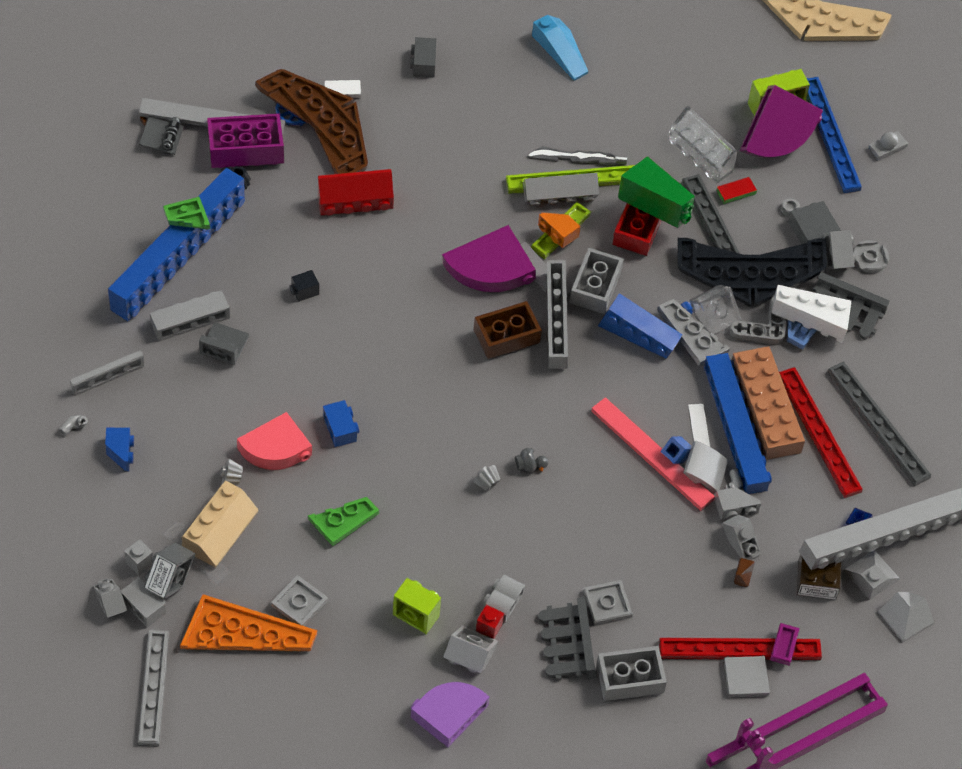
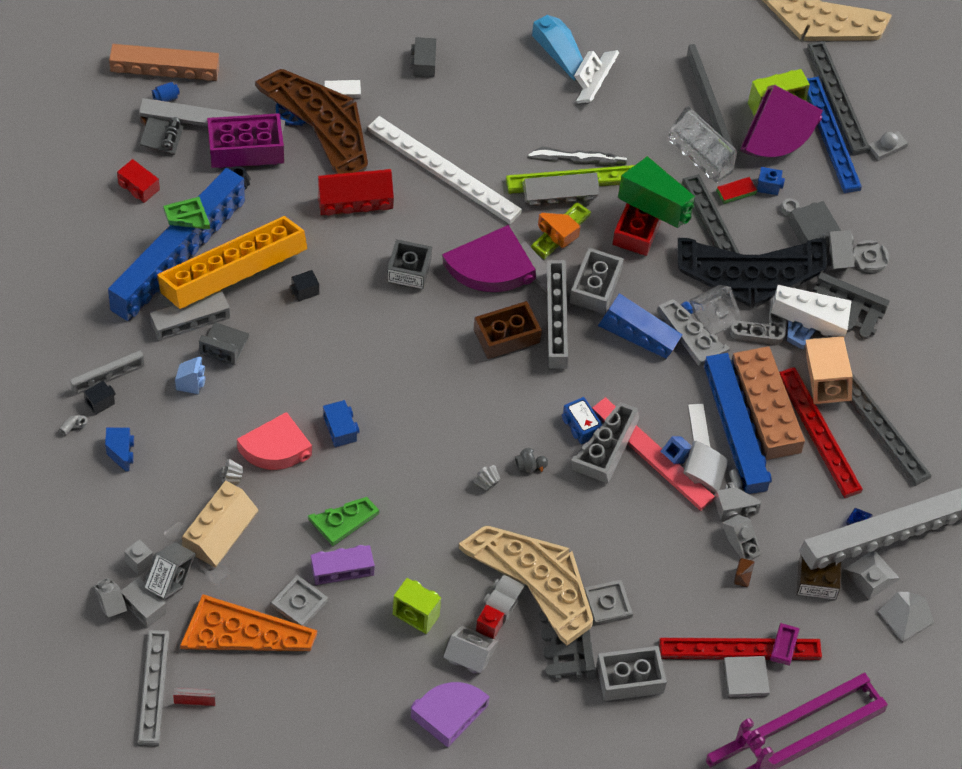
none -> black brick [83,380,116,415]
none -> nougat brick [109,44,220,81]
none -> red brick [117,159,160,203]
none -> blue brick [152,82,180,102]
none -> light orange brick [157,216,307,309]
none -> tile [173,688,216,706]
none -> light blue slope [175,357,206,394]
none -> medium lavender brick [311,545,375,585]
none -> white plate [368,116,522,224]
none -> dark grey brick [387,239,432,289]
none -> tan wing [459,526,593,645]
none -> brick [562,397,602,445]
none -> light grey wedge [571,402,639,483]
none -> white bracket [574,50,619,104]
none -> dark grey tile [687,44,736,165]
none -> blue brick [757,167,785,196]
none -> light nougat slope [806,336,853,404]
none -> dark grey tile [807,41,870,156]

